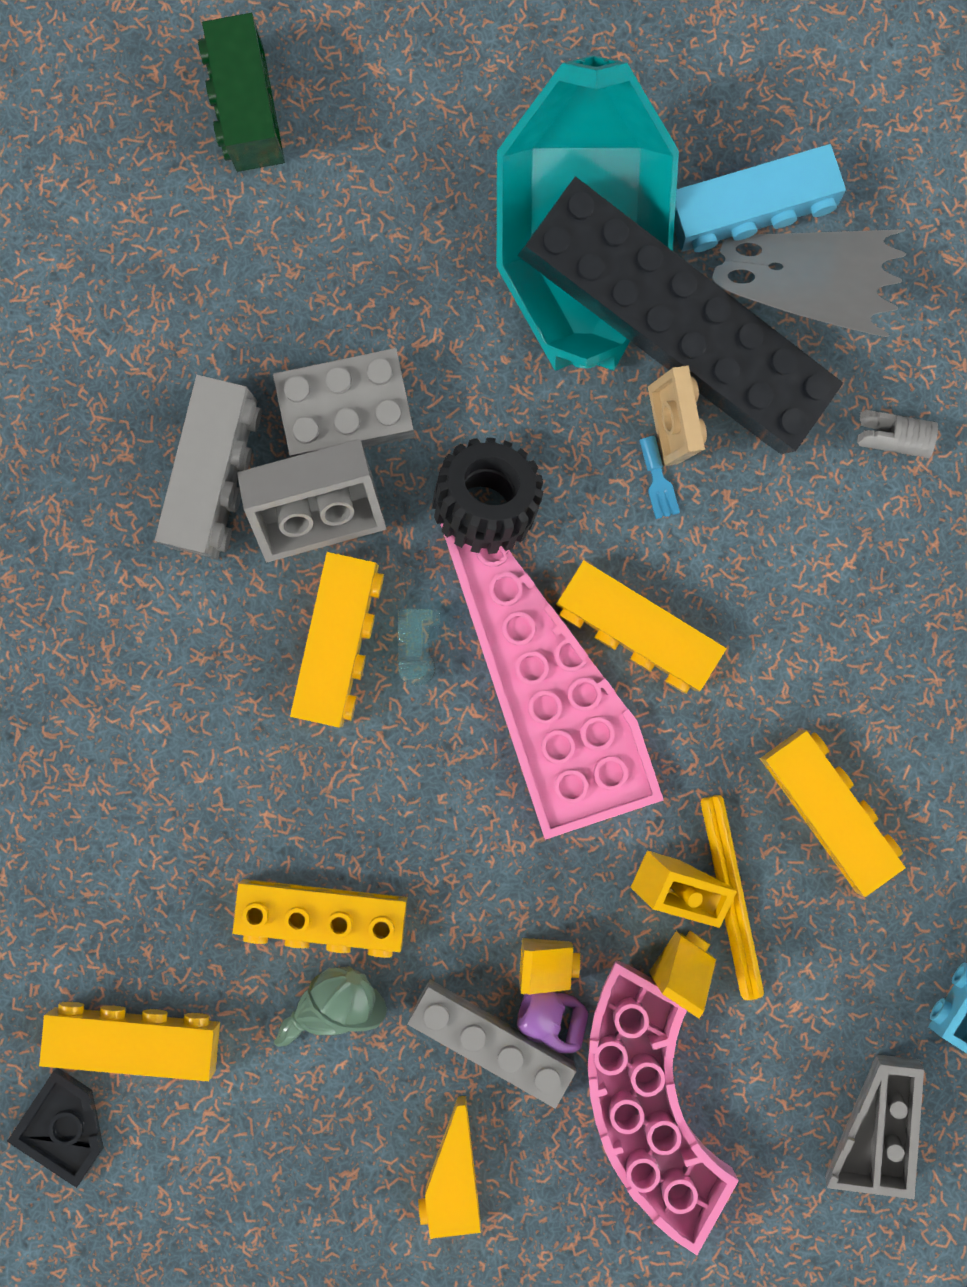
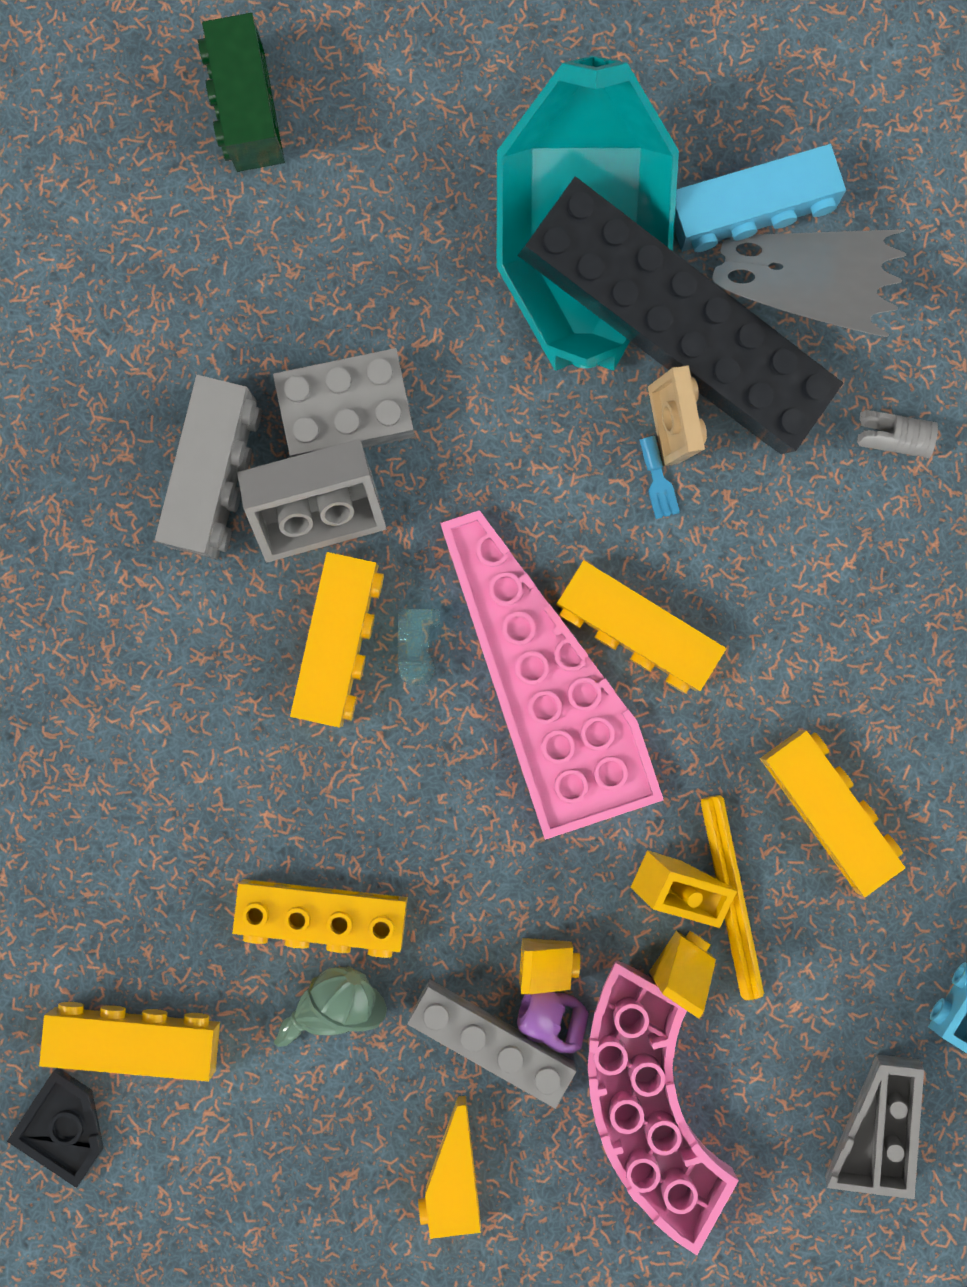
black tyre [432,437,544,554] -> none

